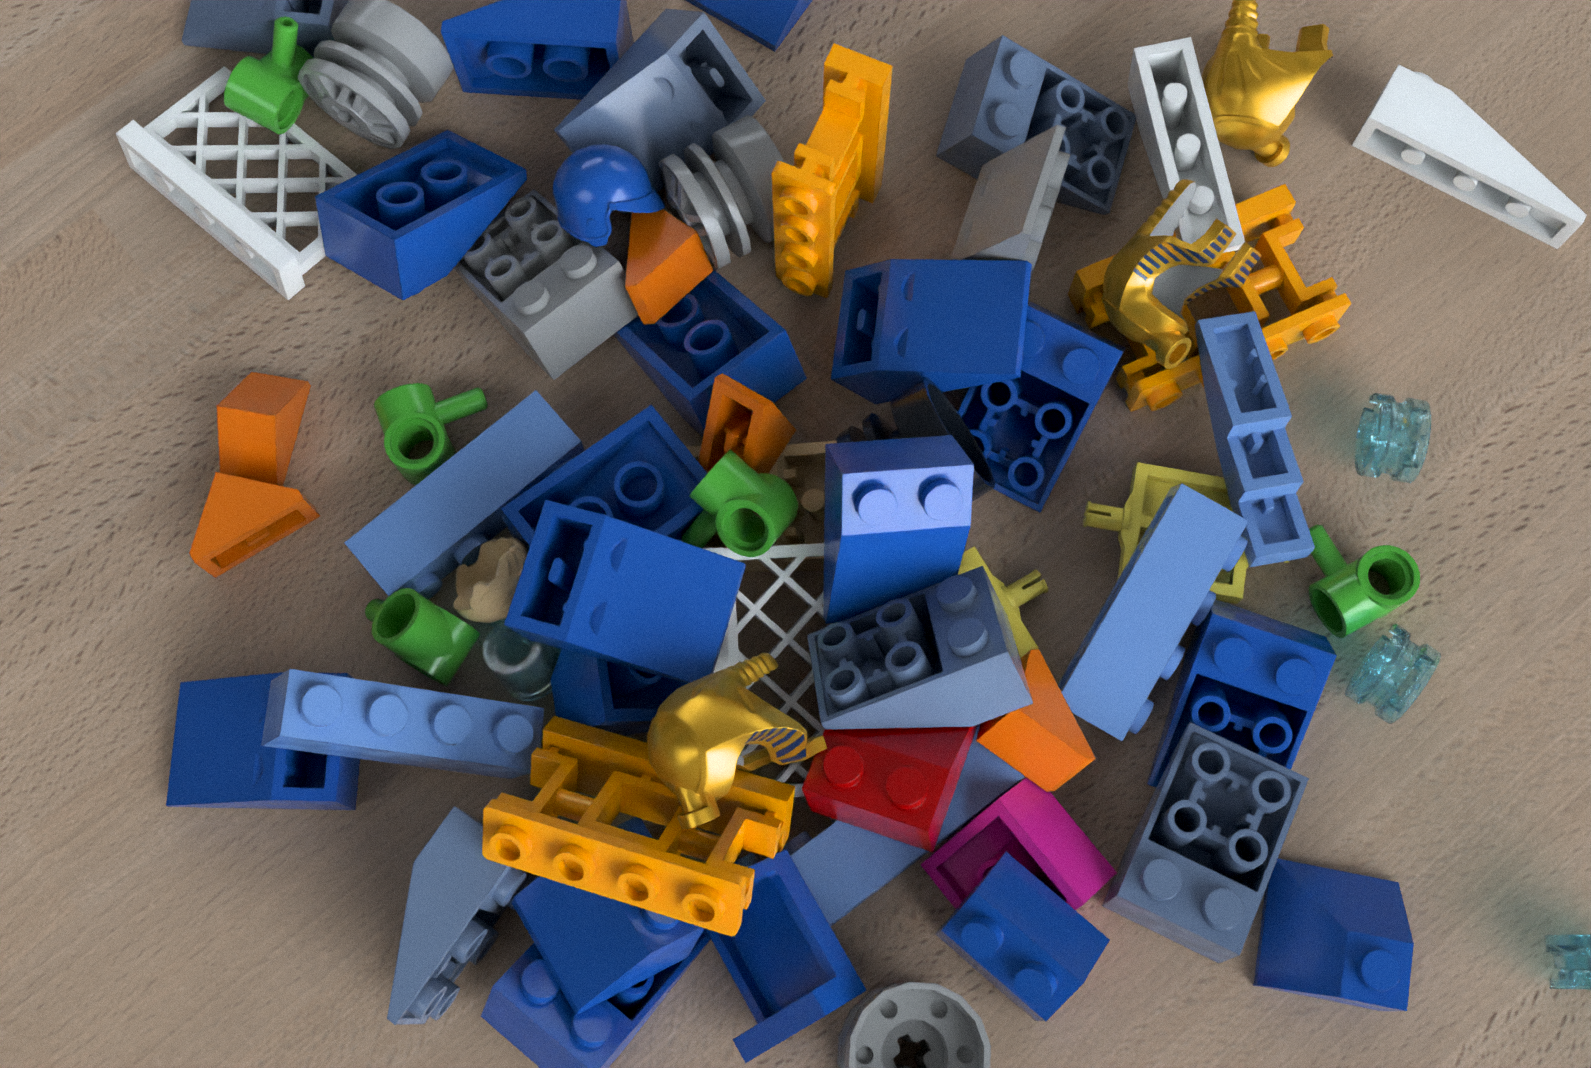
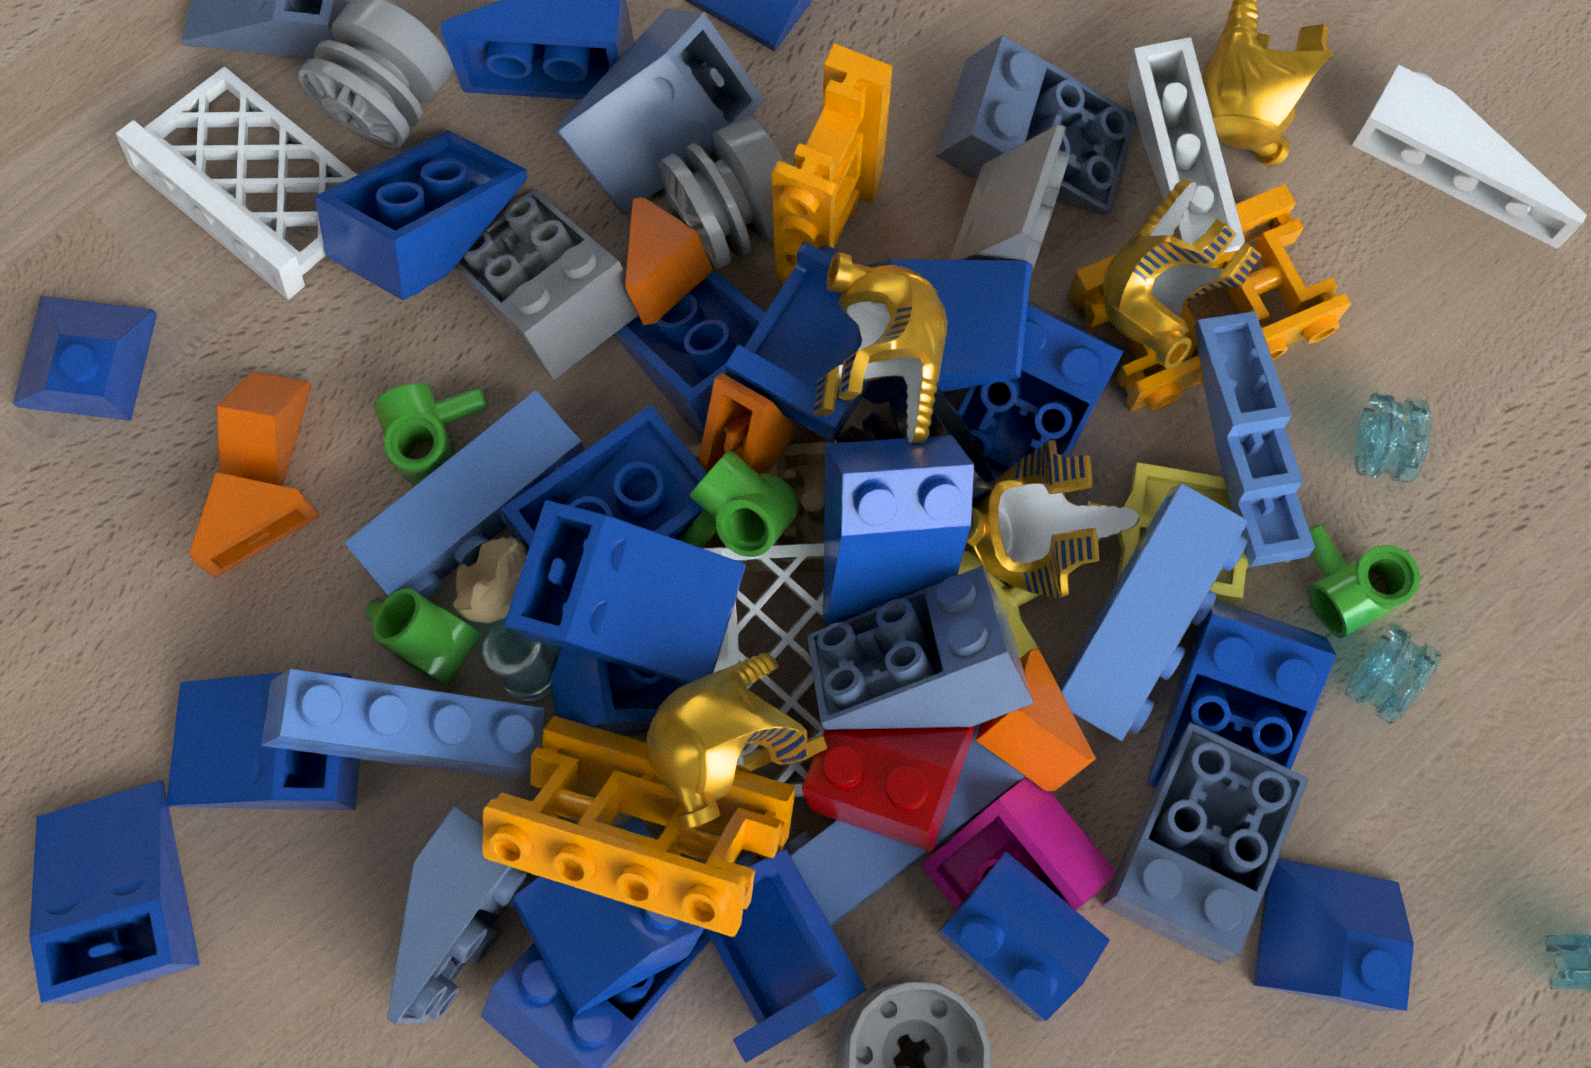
bright green piece [224,16,313,135] -> none
blue helmet [553,144,665,247] -> none
none -> blue slope [13,296,157,421]
none -> blue slope [29,780,200,1003]
none -> blue panel [725,242,872,443]
none -> pearl gold piece [814,252,947,443]
none -> piece [966,439,1140,598]

